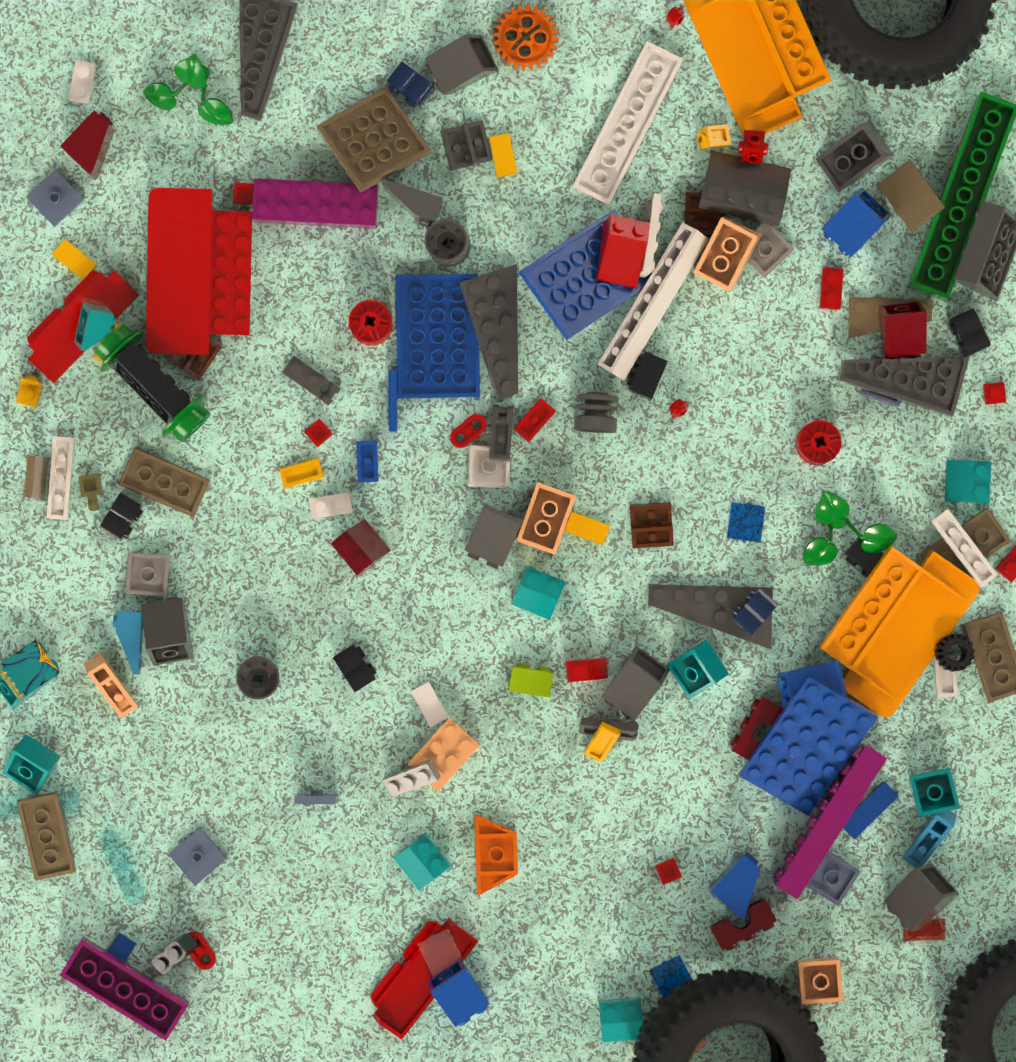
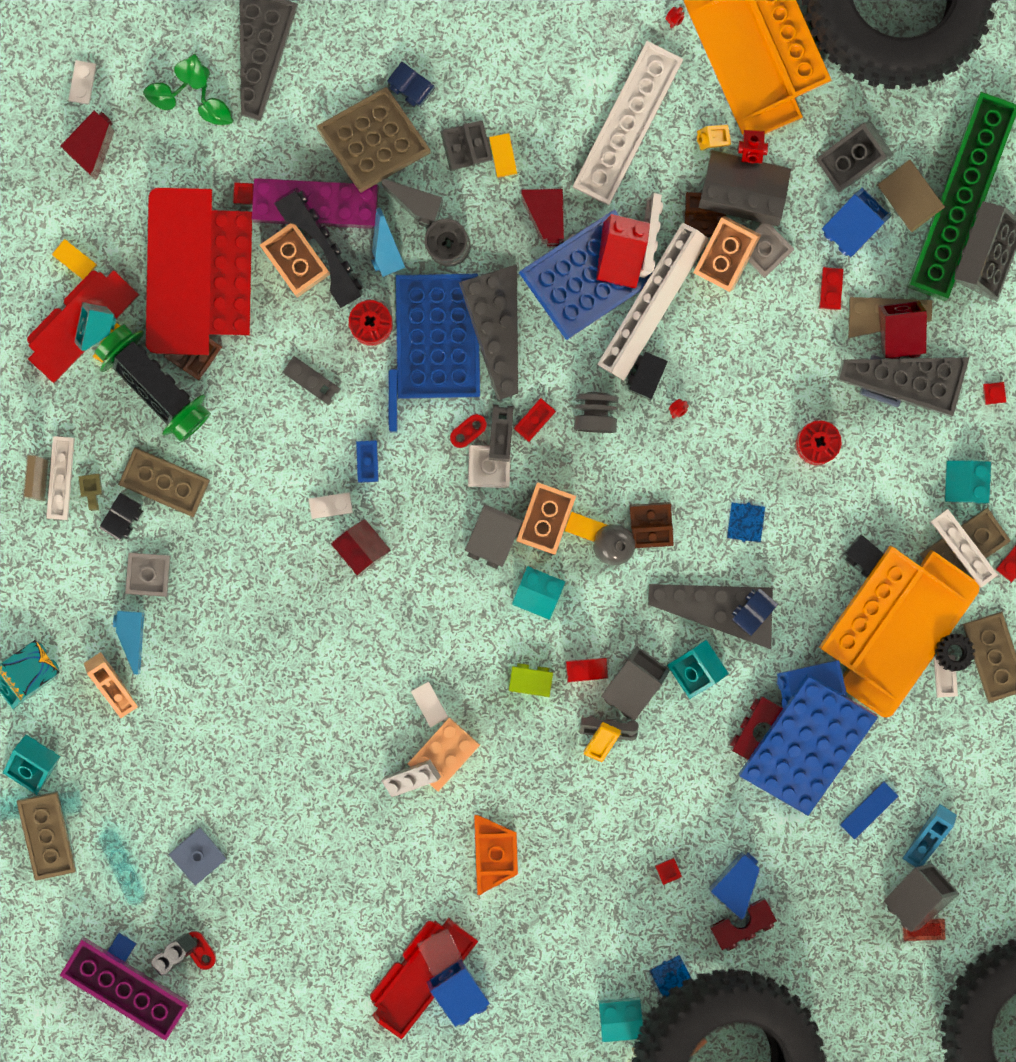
yellow bracket [16,375,43,408] -> none
sand blue plate [26,169,85,227] -> none
dark grey slope [141,597,194,666] -> none
dark grey wheel [236,656,279,700] -> none
yellow tile [279,458,324,489] -> none
sand blue plate [294,790,338,805] -> none
red plate [304,418,333,448] -> none
black brick [333,644,377,692] -> none
teal slope [394,832,451,890] -> none
dark grey slope [425,34,499,95] -> none
orange gear [493,4,559,72] -> none
magenta brick [772,743,887,900] -> none
light nougat brick [796,957,843,1004] -> none
green plant [803,490,897,566] -> none
sand blue plate [807,851,861,906] -> none
teal slope [909,768,960,818] -> none
black brick [948,308,991,357] -> none
none -> light nougat brick [260,223,330,298]
none -> black arch [274,187,363,308]
none -> dark azure slope [371,208,405,277]
none -> dark red slope [521,189,564,248]
none -> dark grey cylinder [593,524,635,565]

